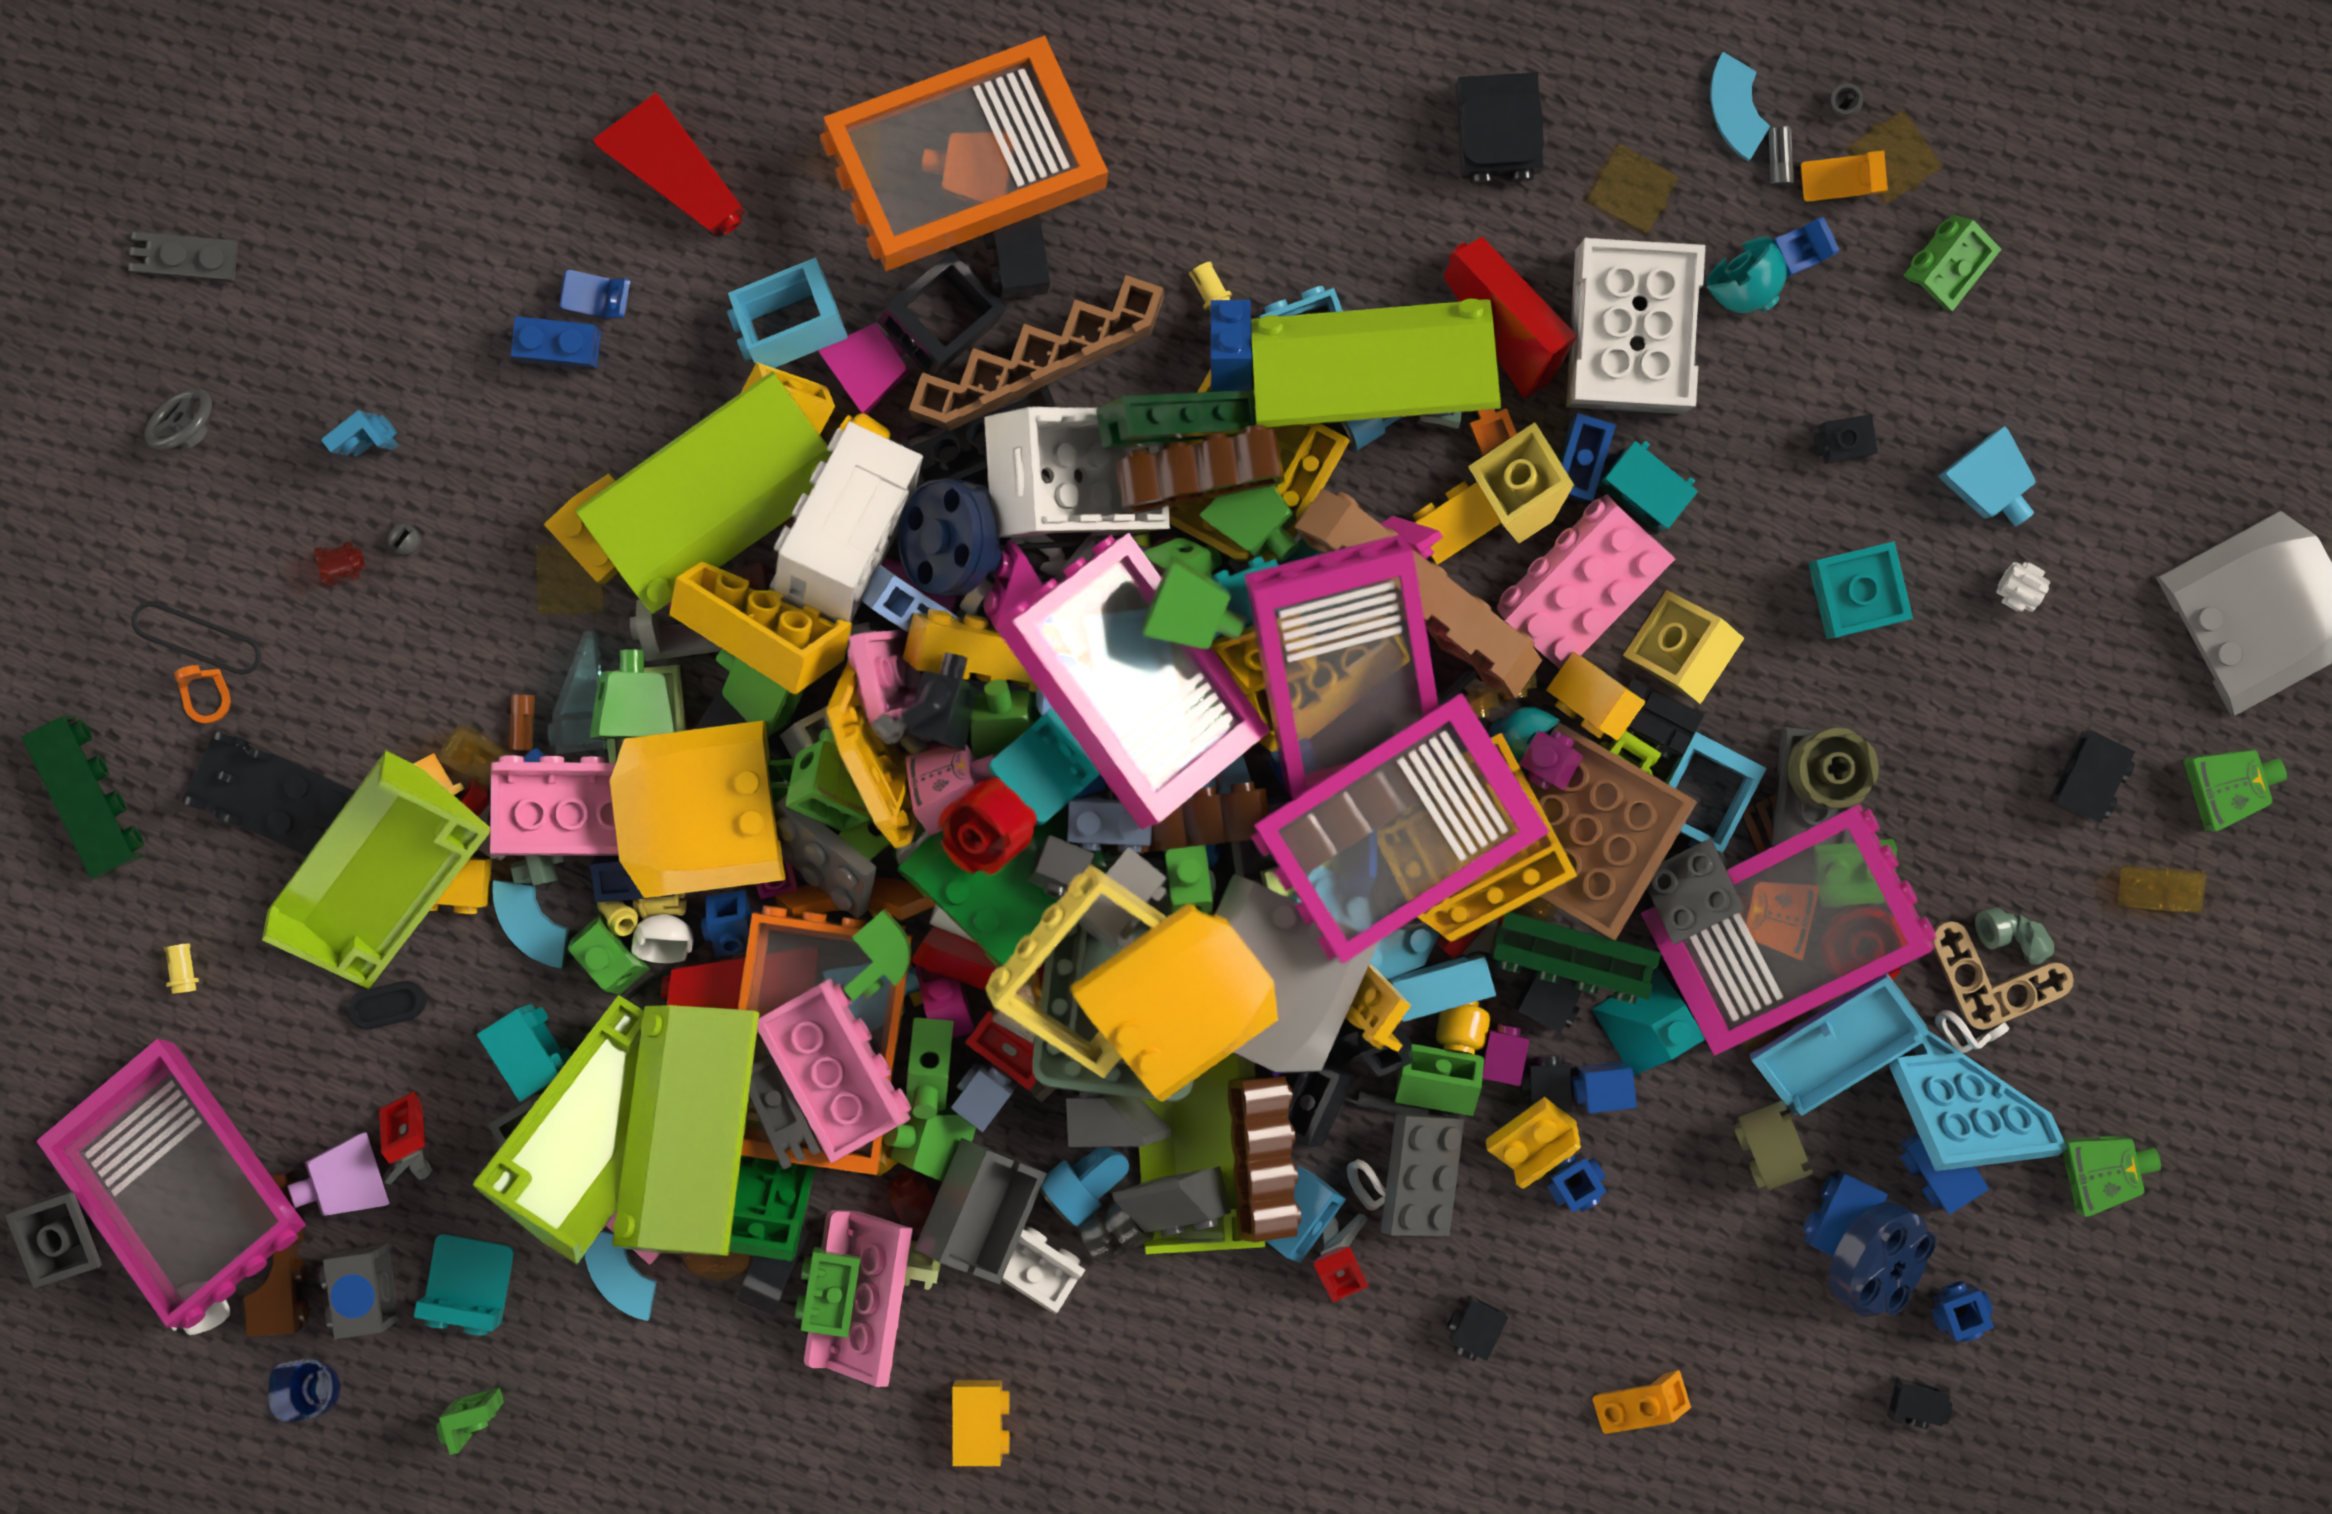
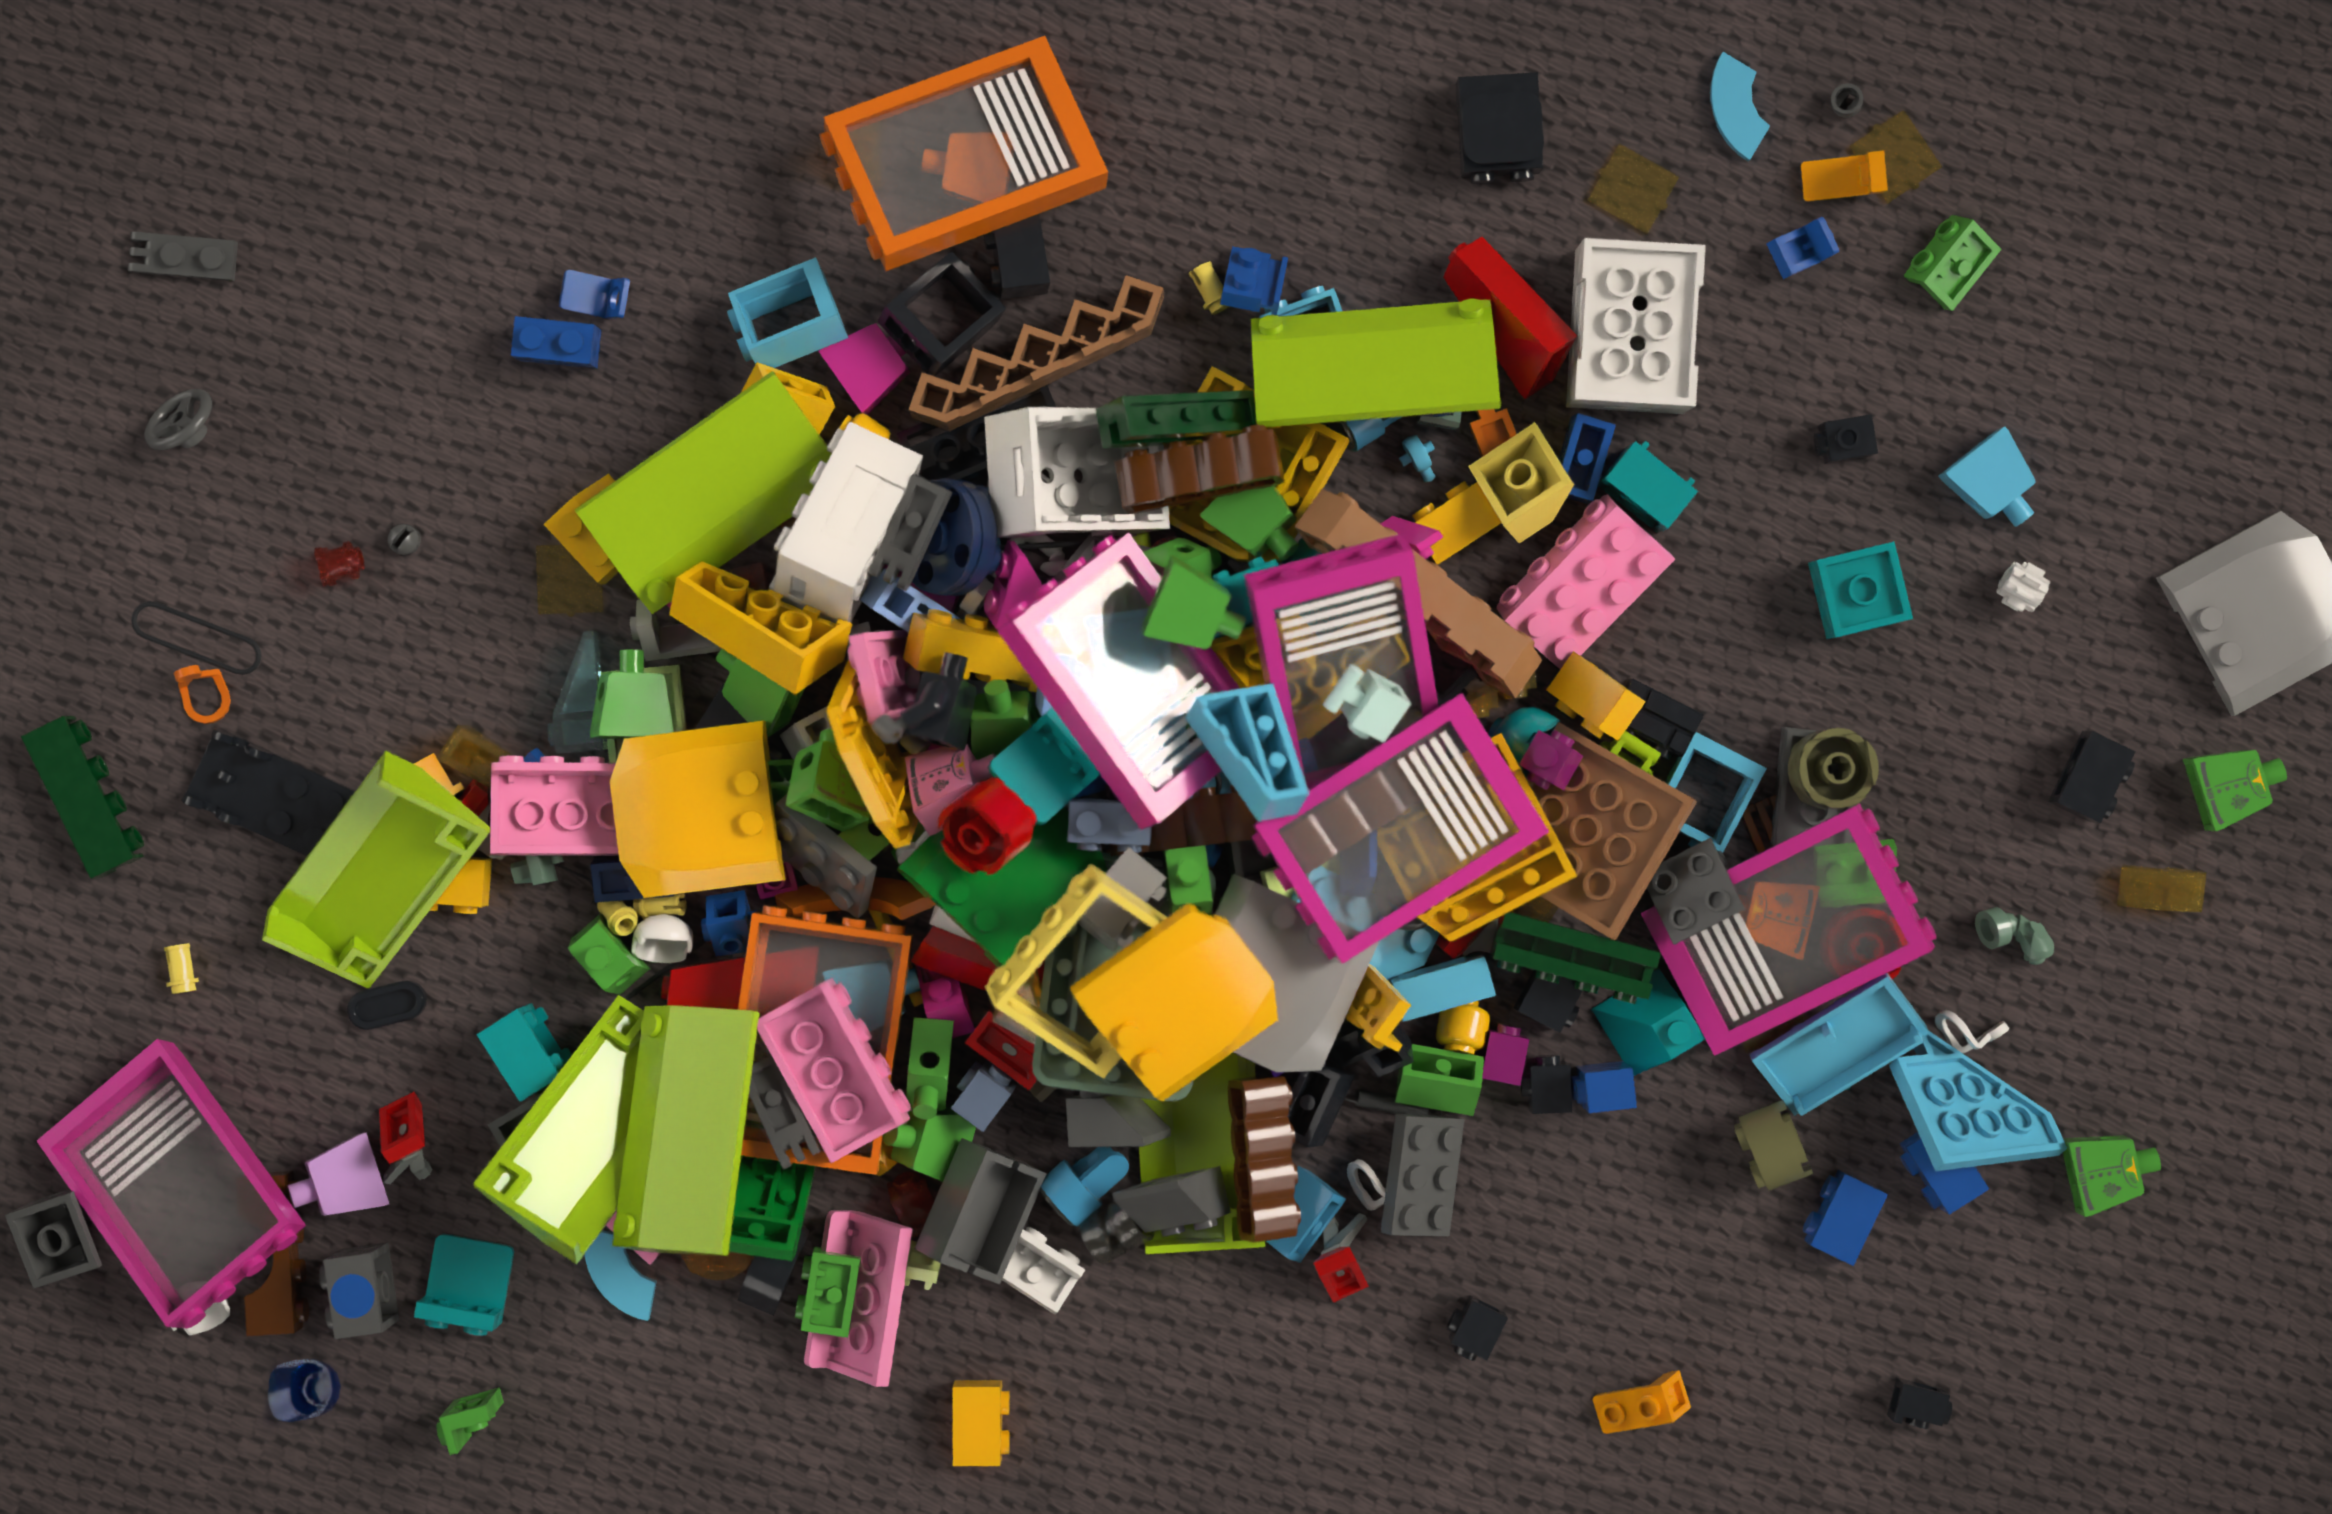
dark azure bracket [321,410,399,457] -> none
medium azure tile [493,879,569,969] -> none
dark orange piece [509,694,535,750] -> none
red slope [593,92,746,236] -> none
bright green brick [843,909,911,1001] -> none
dark grey brick [1027,835,1094,900] -> none
blue brick [1211,300,1252,392] -> none
yellow bracket [1486,1097,1581,1189] -> none
blue brick [1547,1152,1607,1212] -> none
light yellow slope [1623,590,1744,704] -> none
teal cylinder [1706,236,1787,313] -> none
dark grey piece [1769,127,1794,186] -> none
dark blue piece [1829,1202,1937,1317] -> none
blue brick [1931,1281,1994,1342] -> none
tan beam [1932,921,2074,1030] -> none
none -> dark grey hinge [869,474,952,591]
none -> medium azure wedge [1185,683,1309,821]
none -> blue plate [1220,246,1288,315]
none -> light aqua brick [1323,664,1411,743]
none -> medium azure piece [1399,435,1435,482]

